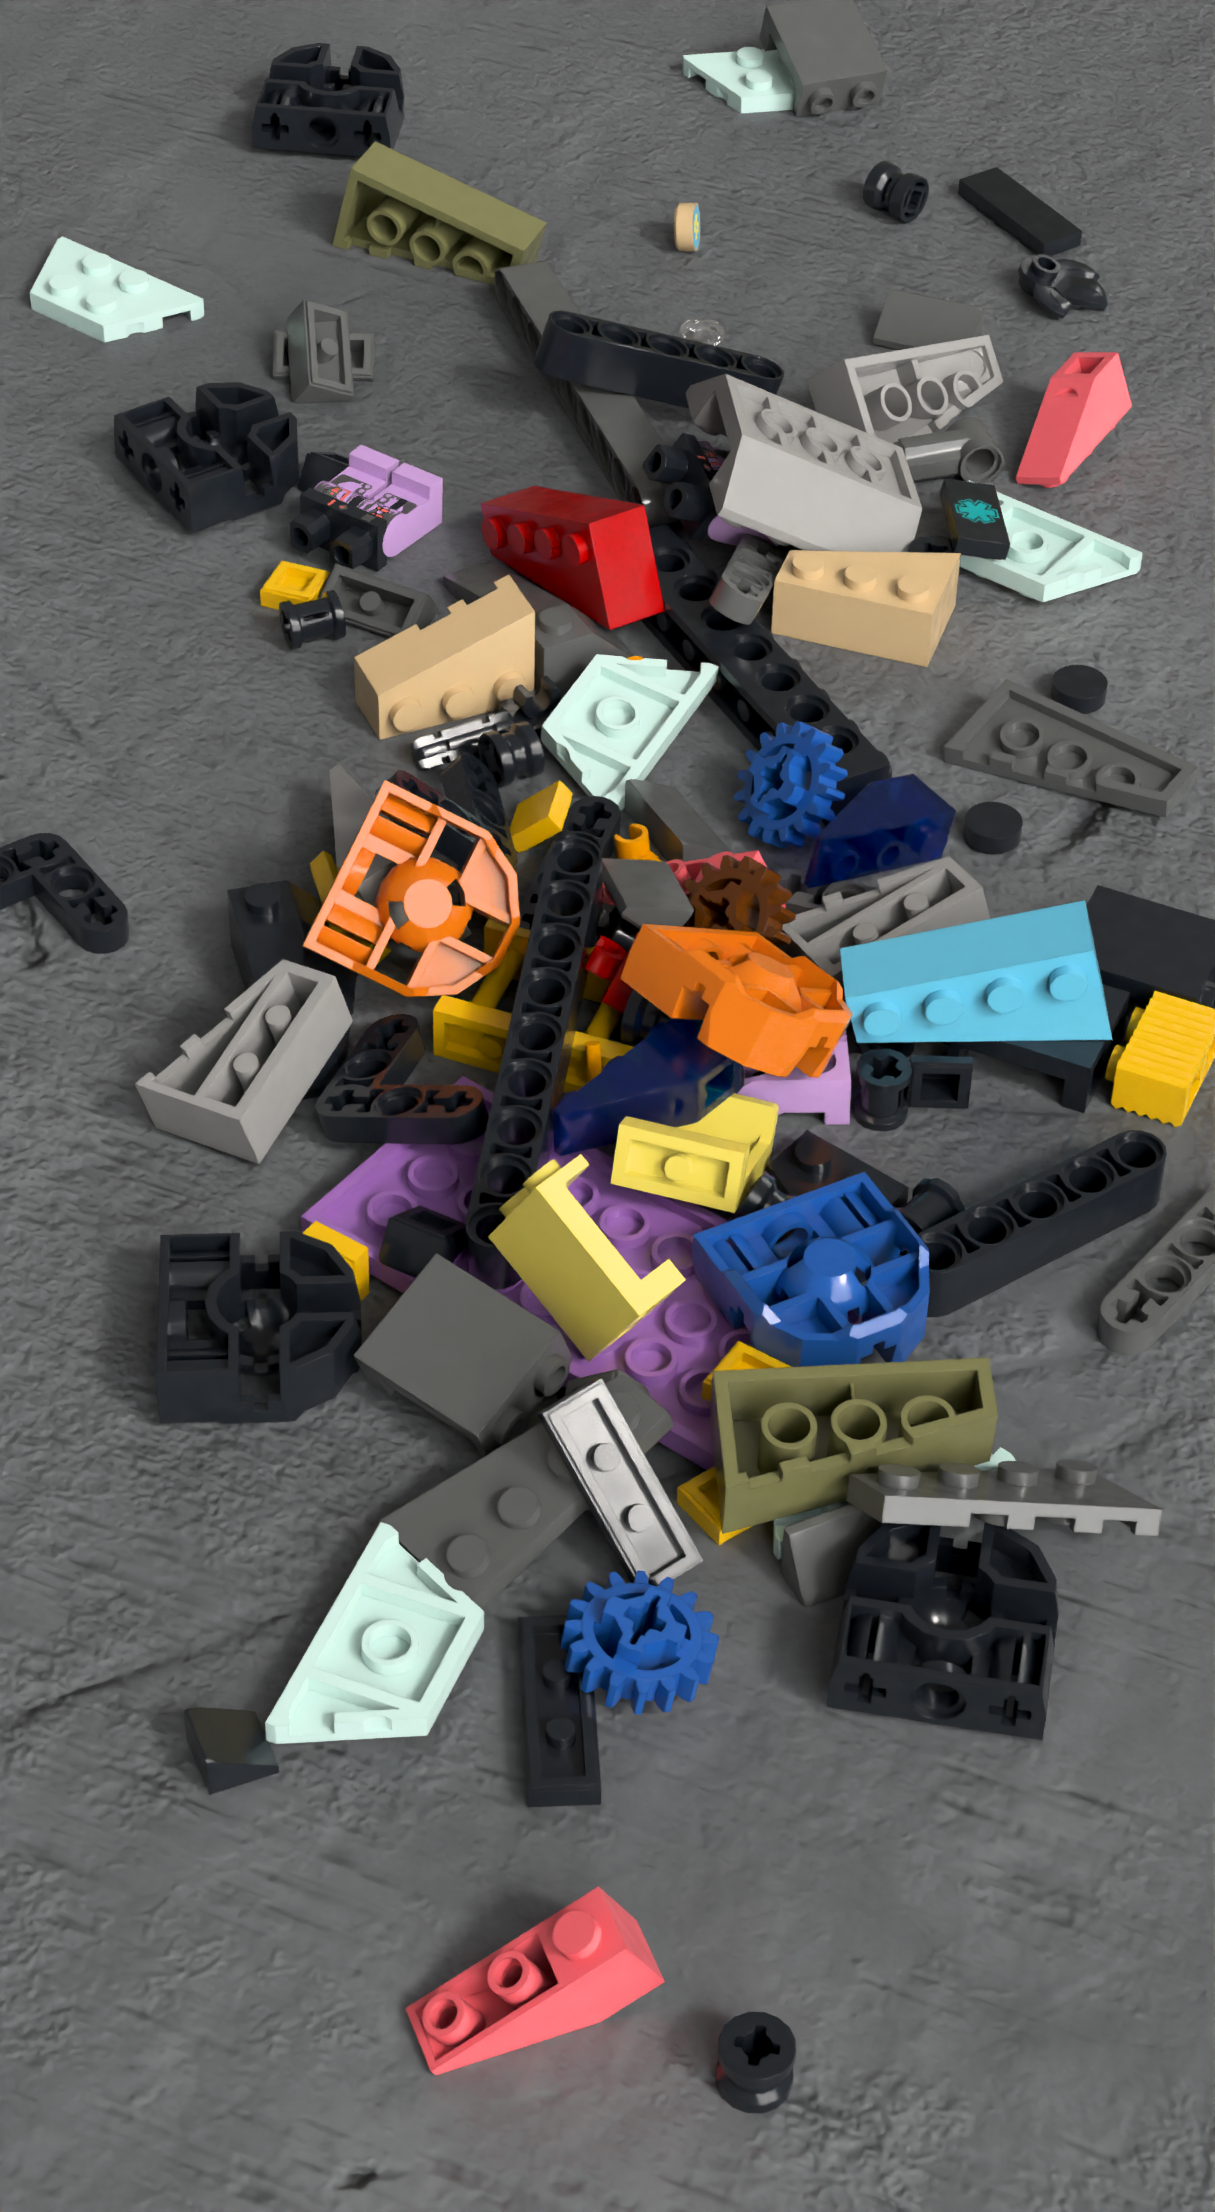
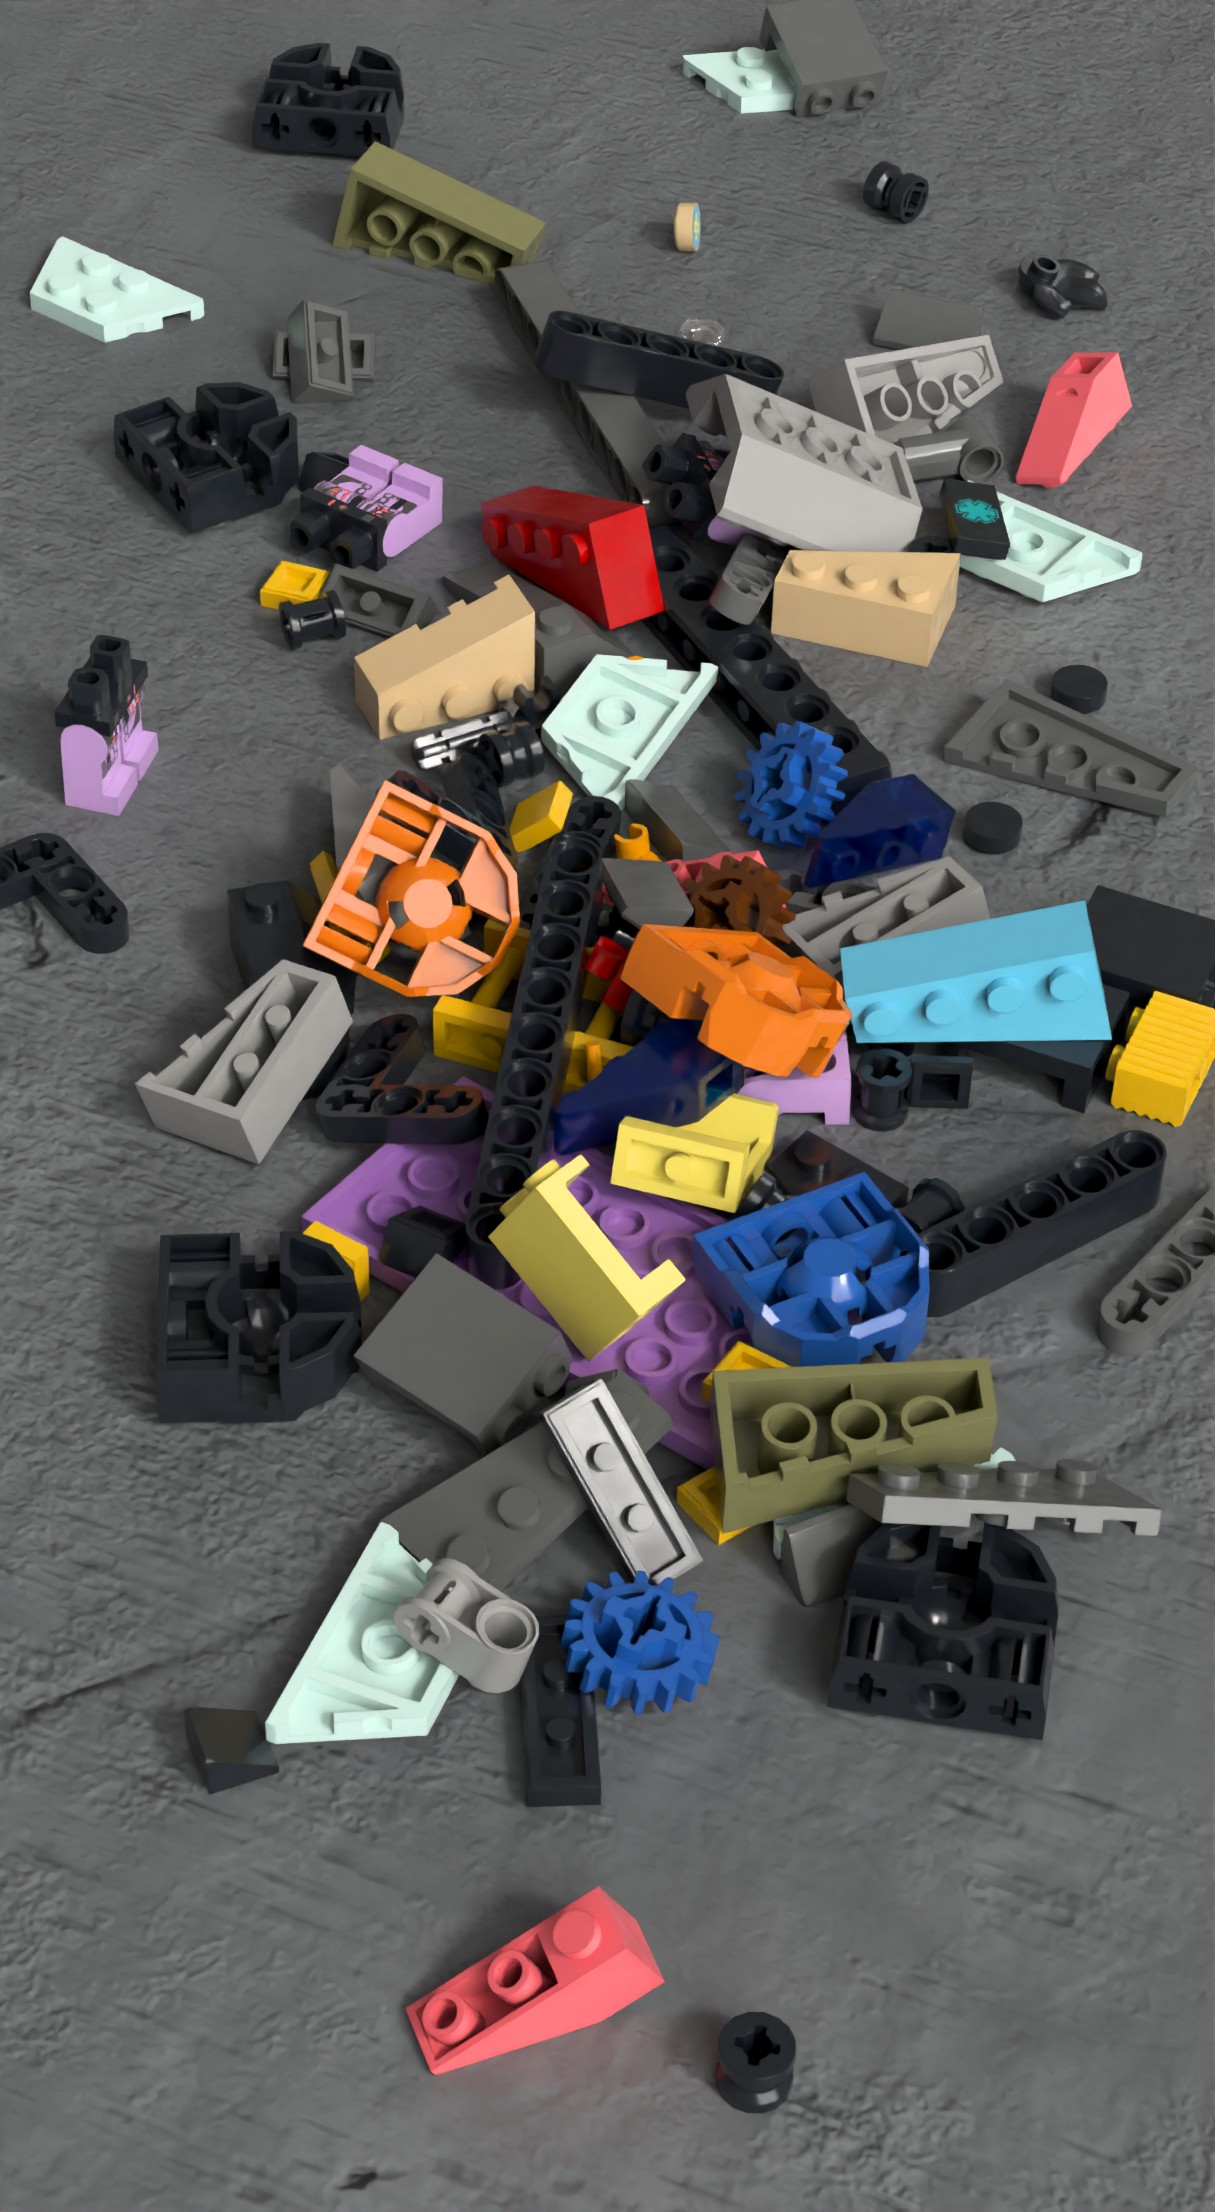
black tile [958,167,1082,256] -> none
none -> hips [54,635,159,816]
none -> light grey piece [393,1558,539,1693]

